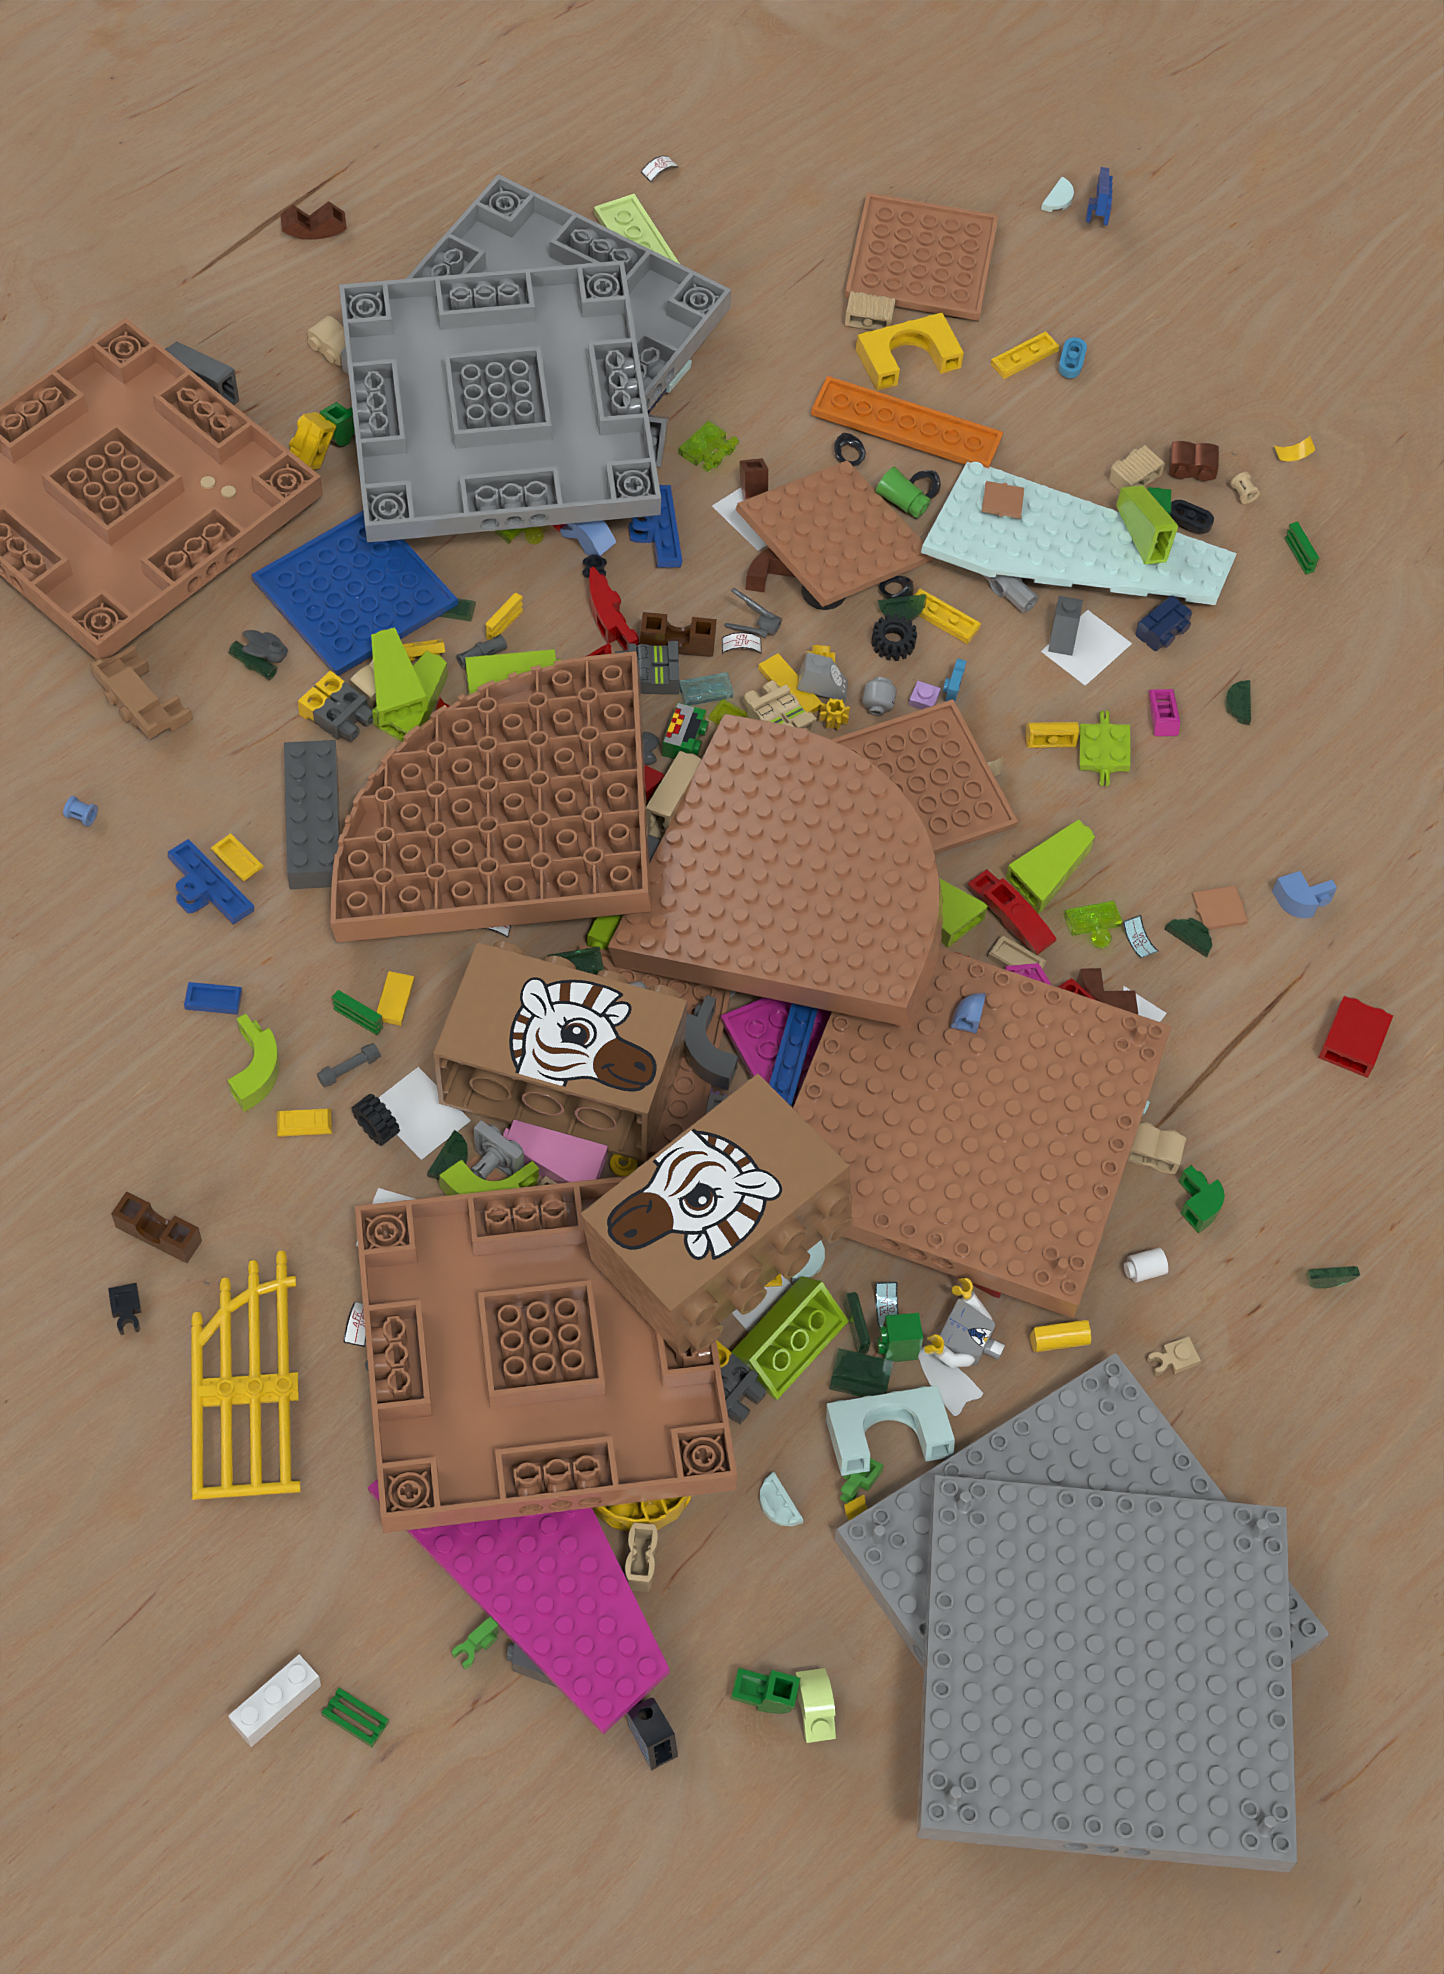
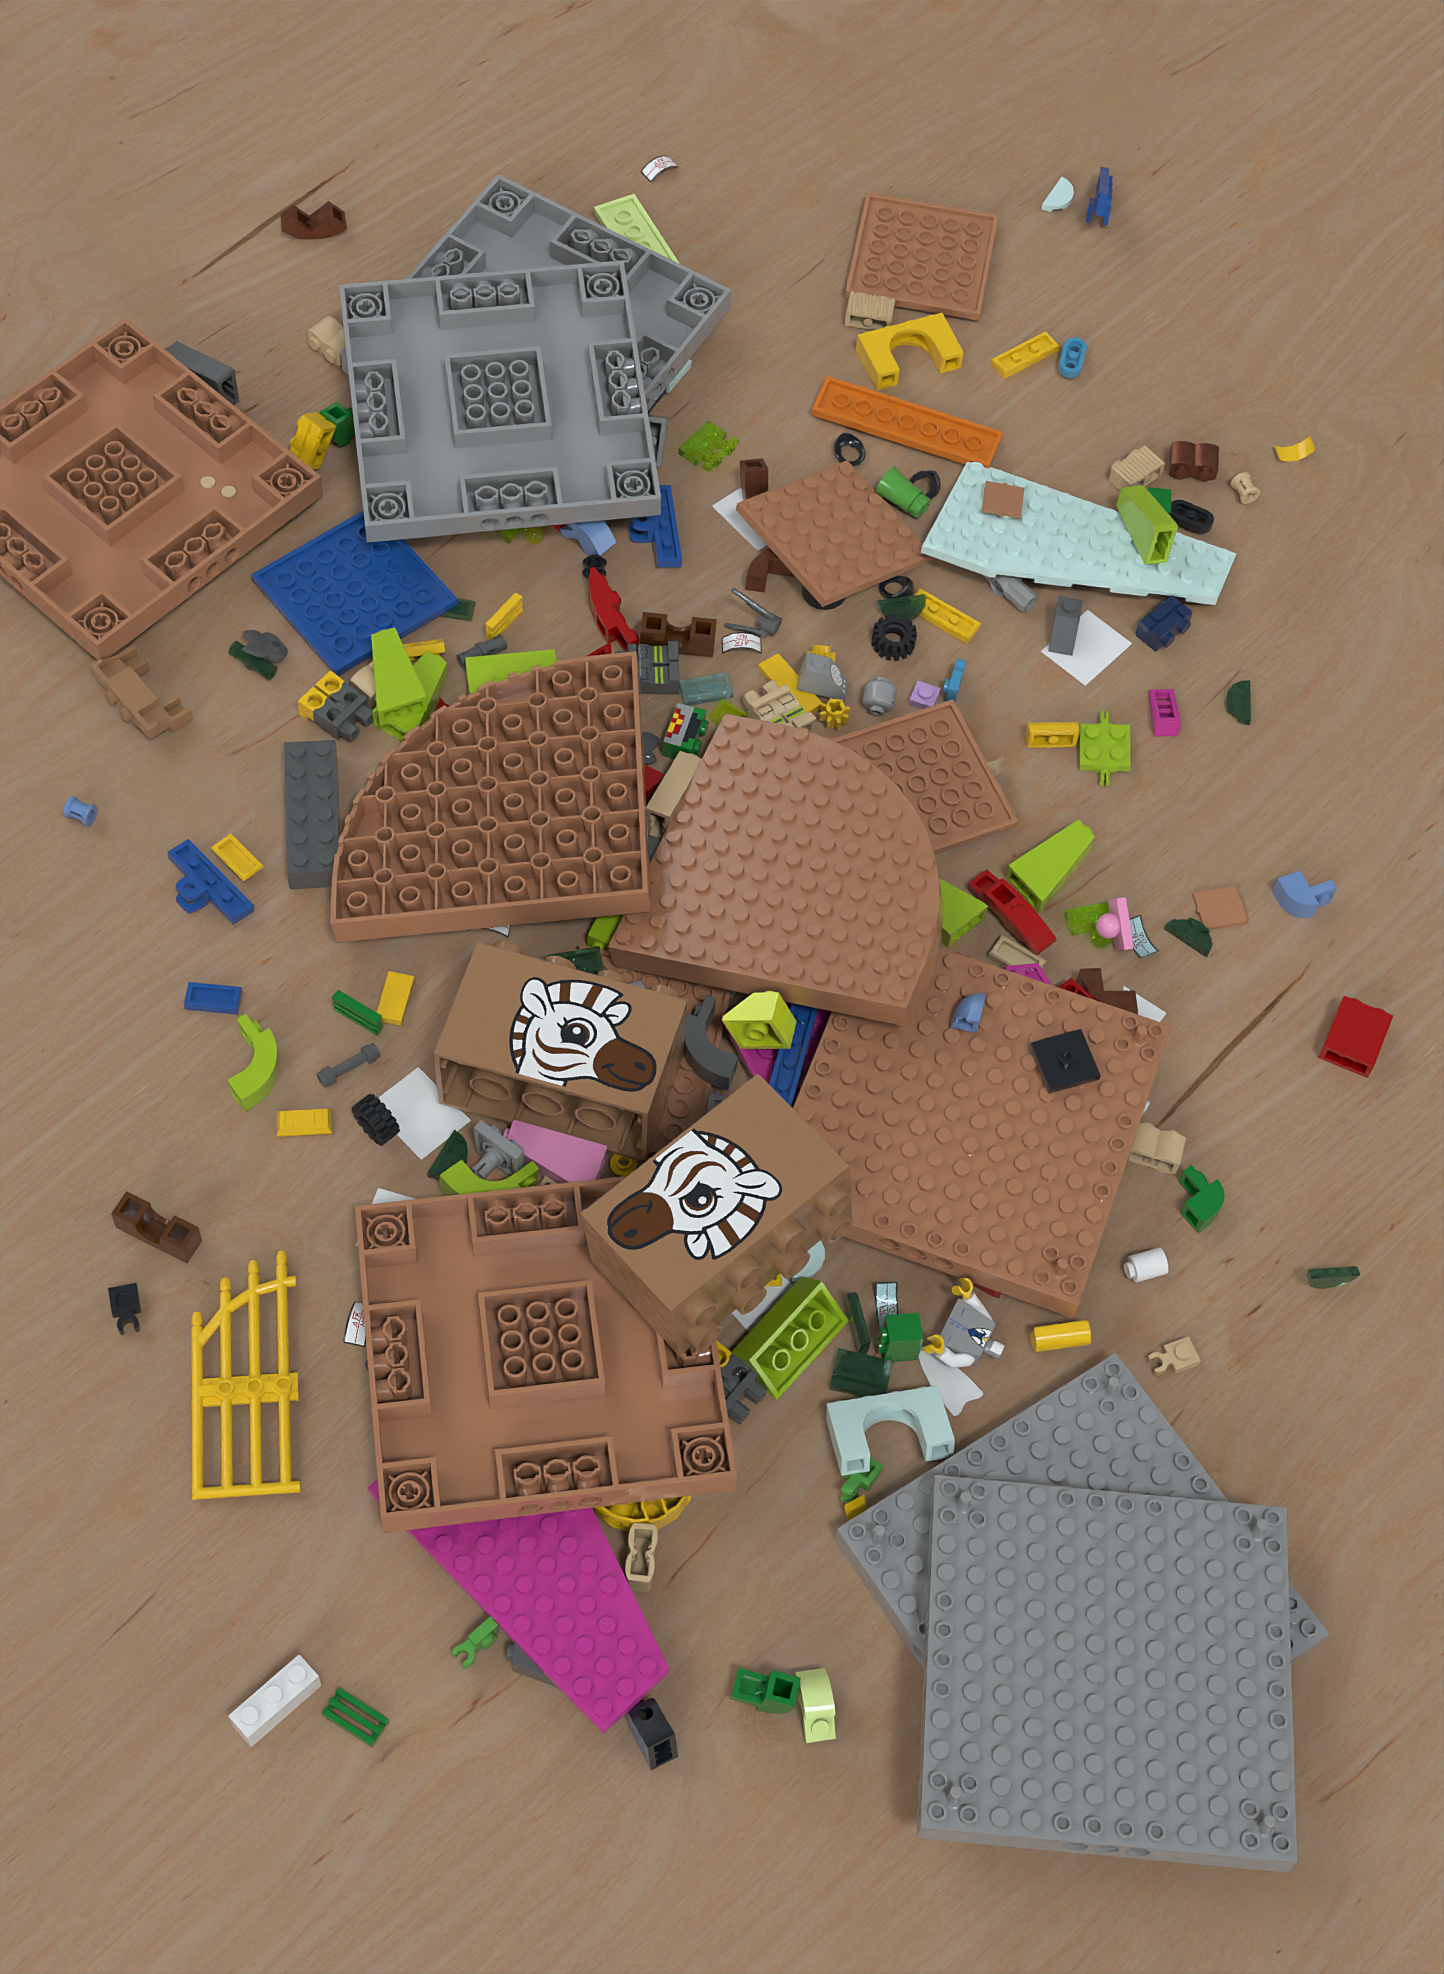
light aqua tile [759,1472,803,1526] -> none
green tile [1284,522,1319,575] -> none
none -> neon yellow slope [722,991,797,1049]
none -> black plate [1029,1029,1101,1094]
none -> bright pink tile [1096,897,1134,951]

